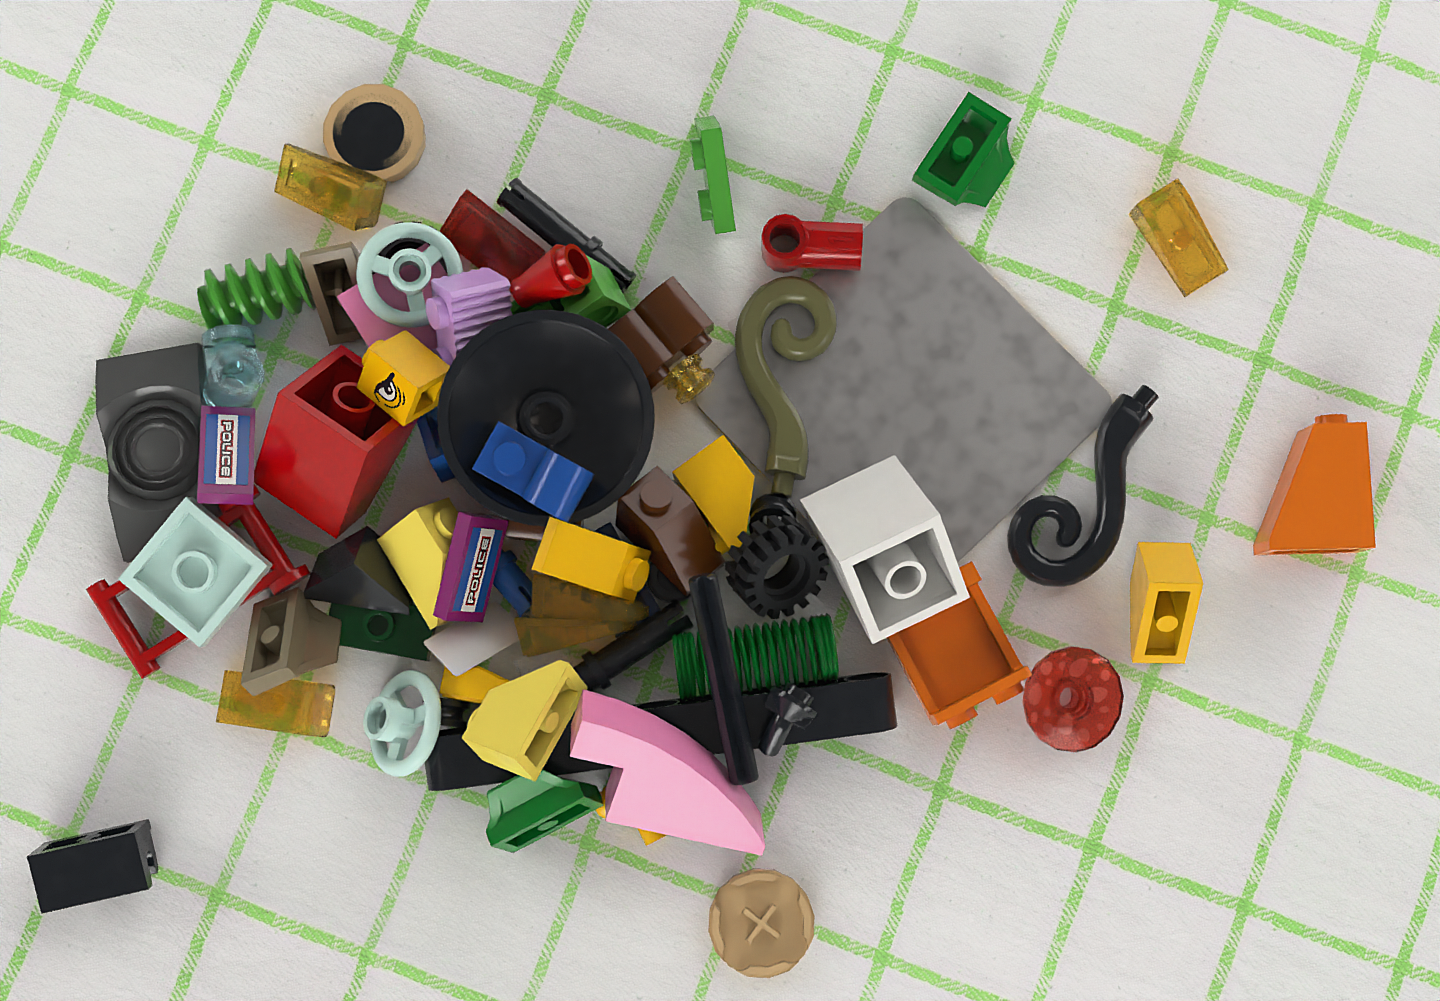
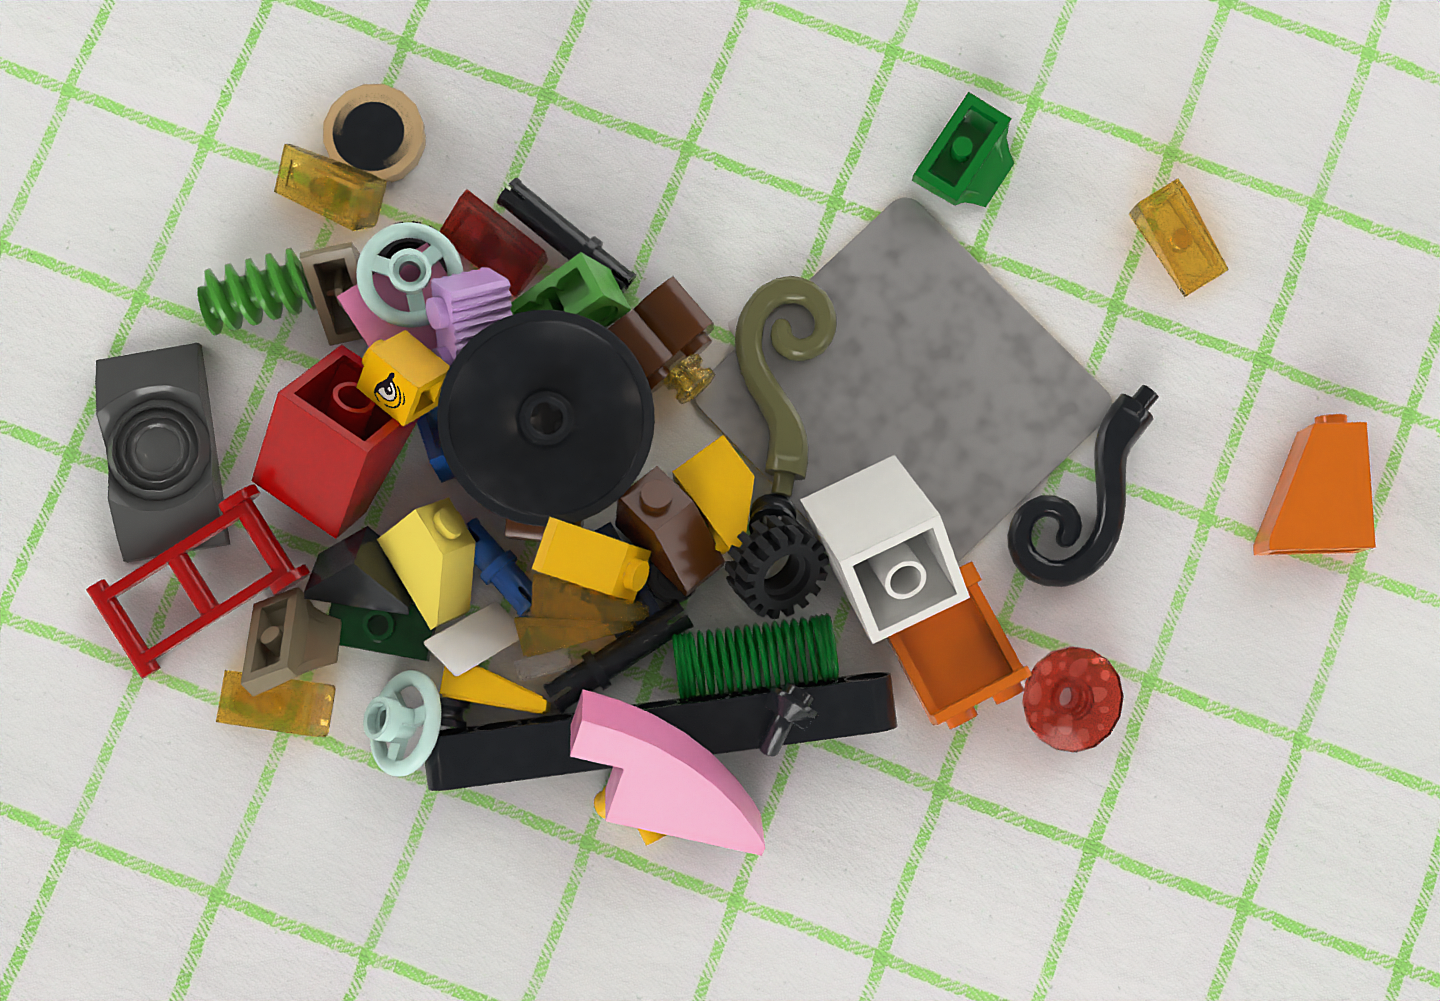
black hinge [27,819,158,914] -> none
light aqua tile [118,497,273,648] -> none
tile [197,406,256,505] -> none
clear light blue piece [201,325,265,408] -> none
tile [433,511,509,623] -> none
light yellow slope [462,660,588,782] -> none
blue plate [472,421,595,522] -> none
green slope [486,769,603,853] -> none
red cone [510,244,592,308] -> none
black axle [688,573,759,785] -> none
bright green wing [690,115,736,234] -> none
tan tile [708,868,815,978] -> none
red piece [761,214,863,273] -> none
yellow slope [1130,542,1203,664] -> none

